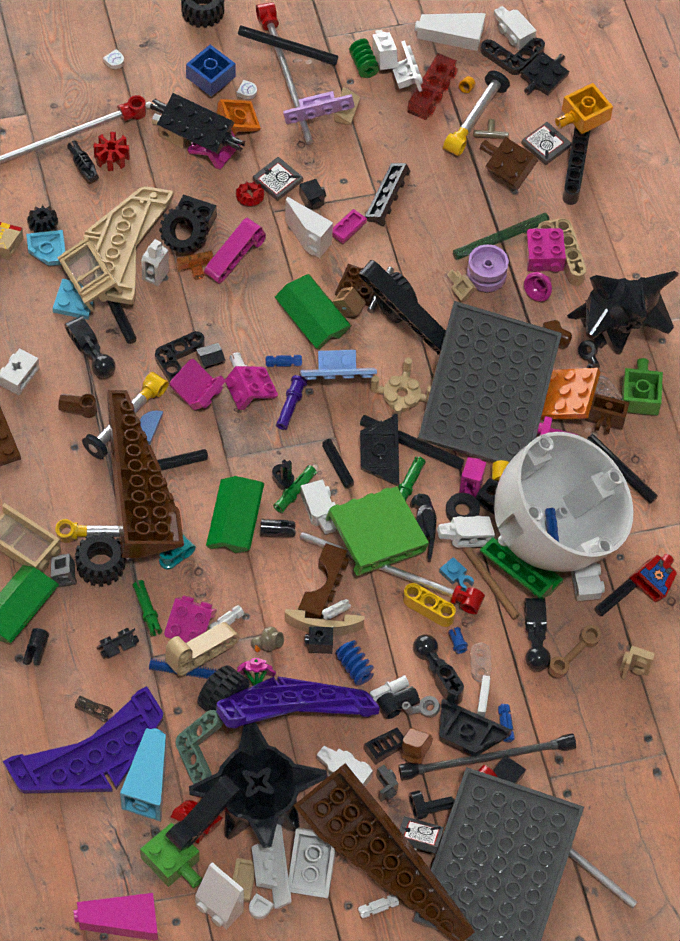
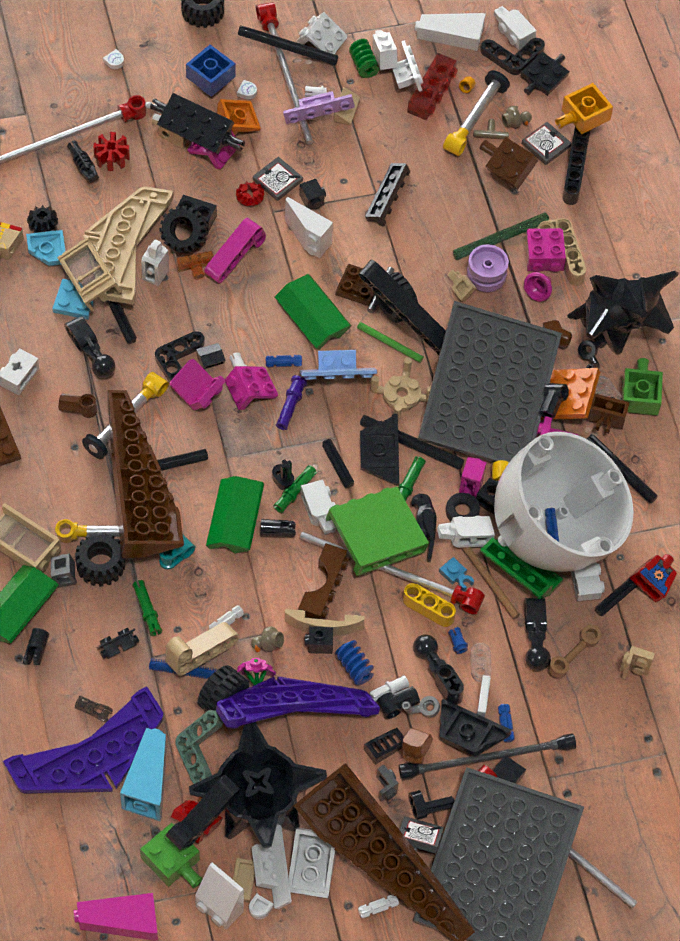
medium blue tile [140,410,163,445] -> none
dark pink bracket [164,595,217,643] -> none
white hinge [317,746,373,787] -> none
white axle [322,599,351,620] -> none
dark pink plate [332,209,367,244] -> none
medium nougat brick [332,287,366,317] -> none
none -> white bracket [296,12,347,54]
none -> white pin [305,86,327,97]
none -> bright green bar [357,322,424,363]
none -> dark tan animal [501,106,532,128]
none -> black piece [539,383,569,420]

